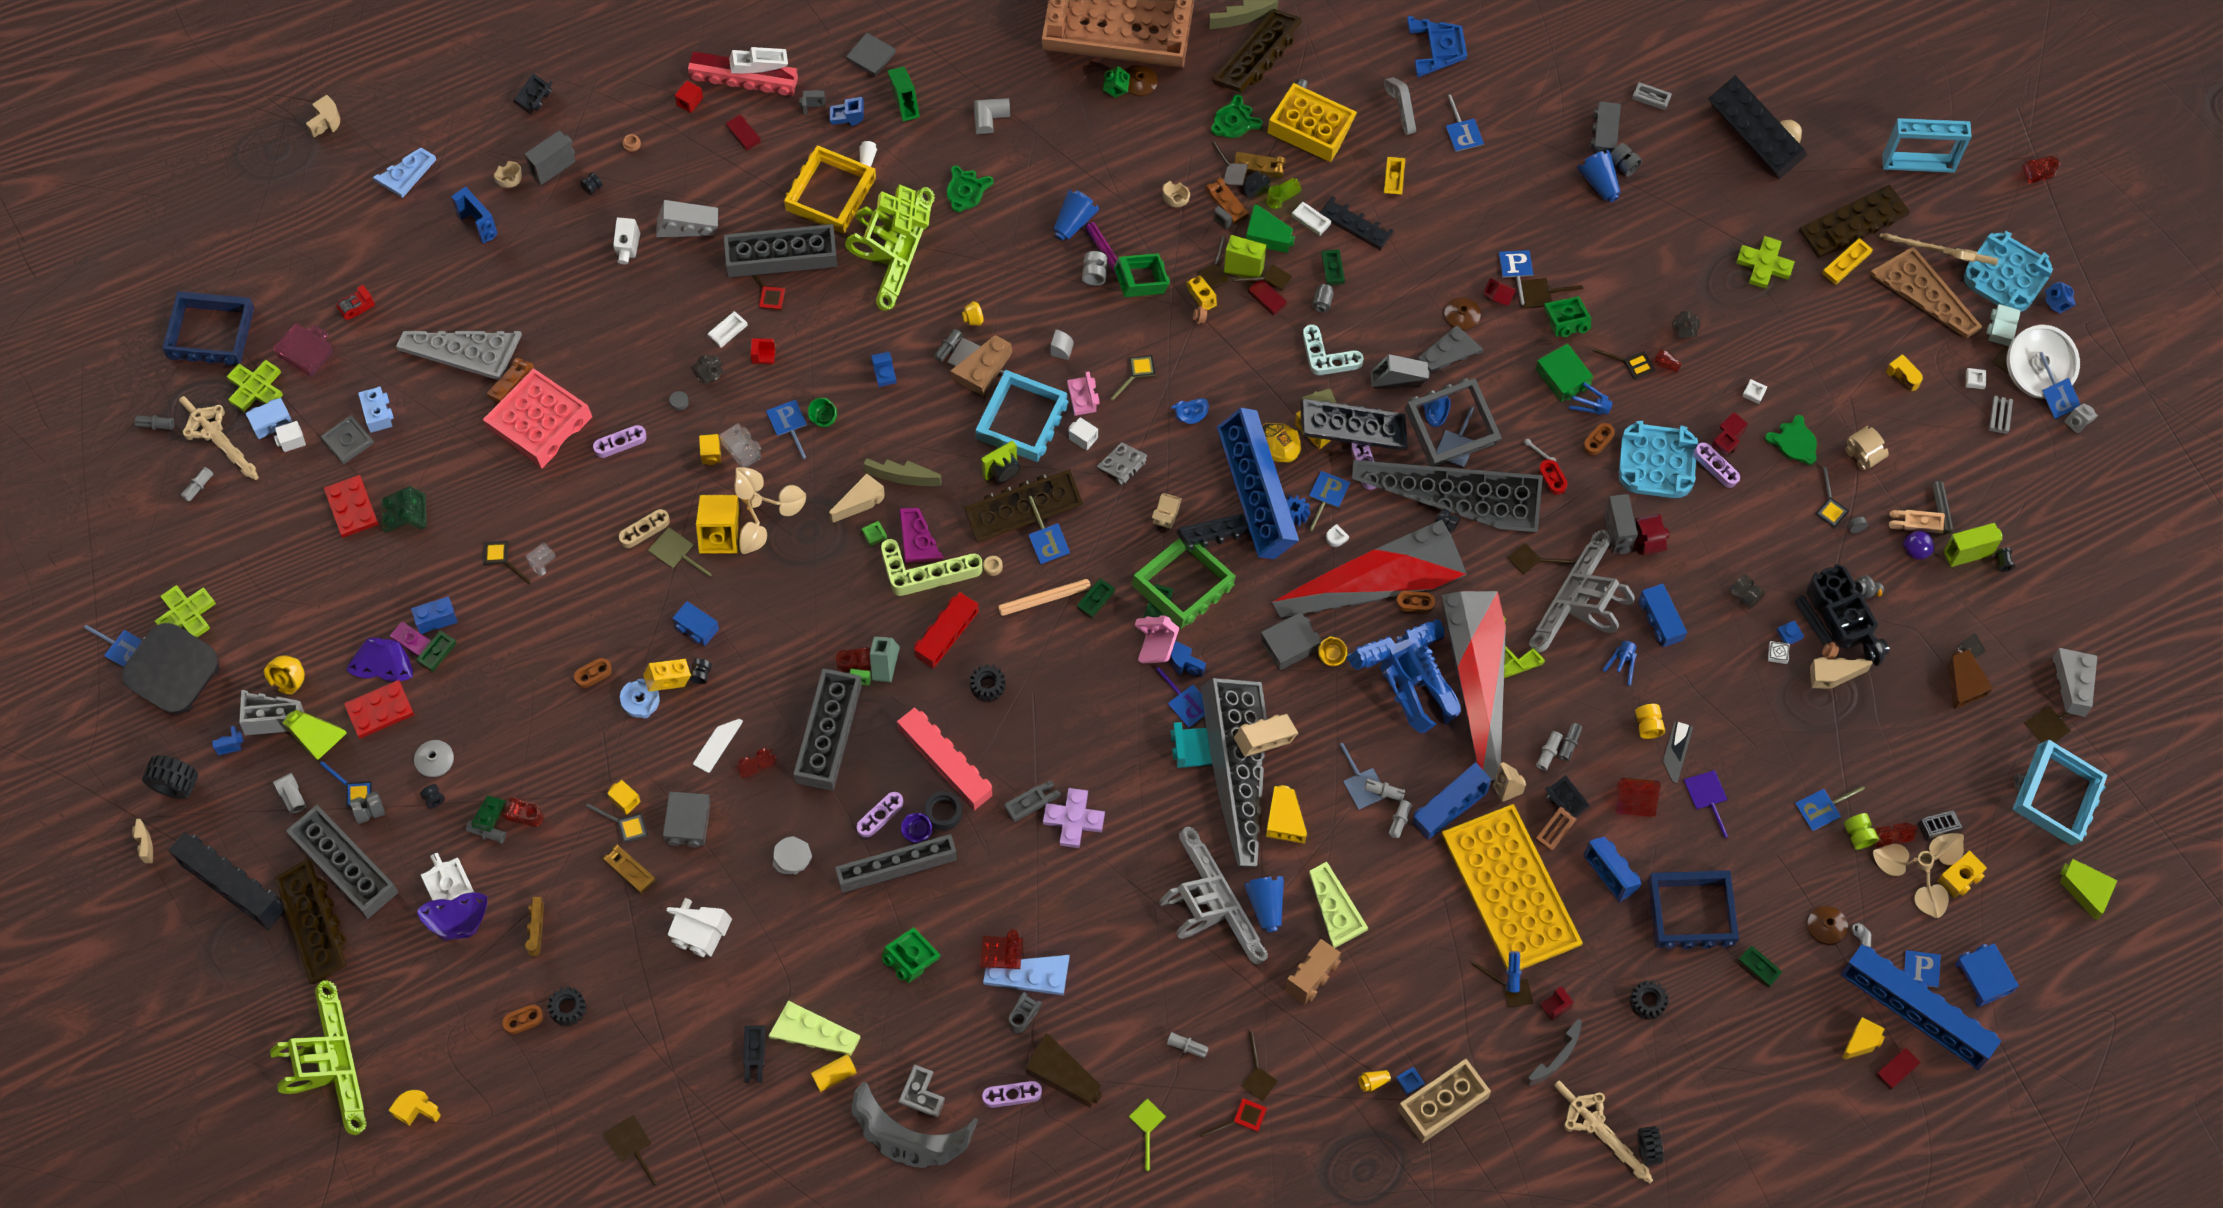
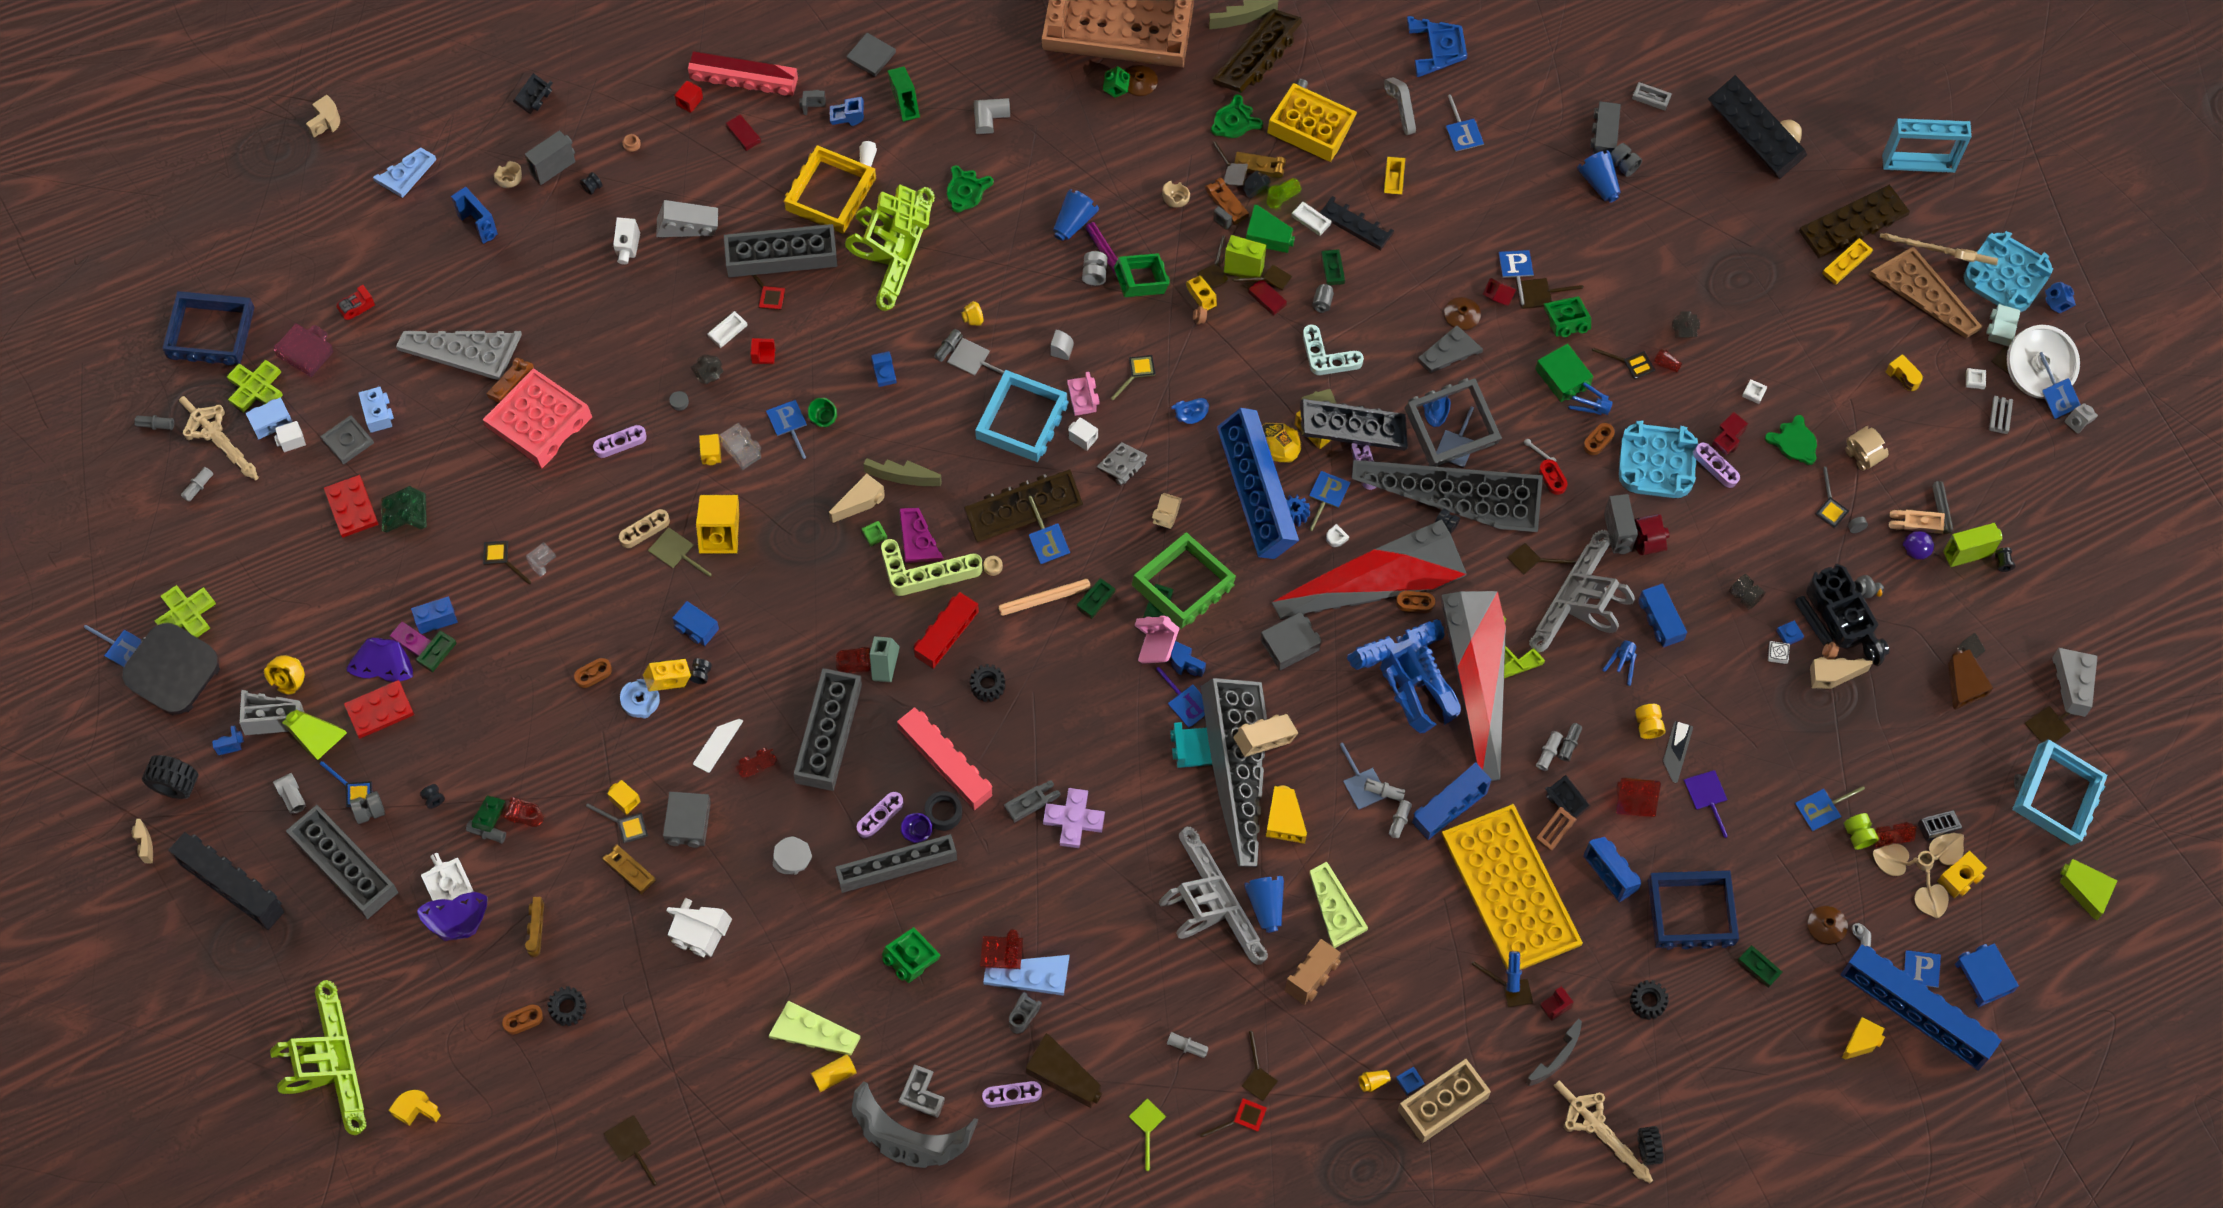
dark brown plate [274,859,347,985] -> none
light grey dish [414,740,454,777] -> none
white slope [729,47,788,74] -> none
tan plant [734,467,806,554] -> none
black hinge [743,1025,766,1083] -> none
bright green tile [850,669,871,686] -> none
medium nougat wedge [950,335,1013,397] -> none
piece [981,441,1021,483] -> none
black hinge [1177,514,1252,551] -> none
yellow hair [1318,636,1347,666] -> none
dark grey slope [1371,354,1430,388] -> none
tan slope [1493,762,1526,803] -> none
lime plate [1736,236,1795,289] -> none
dark red tile [1876,1048,1921,1090] -> none
clear red piece [2022,156,2060,183] -> none

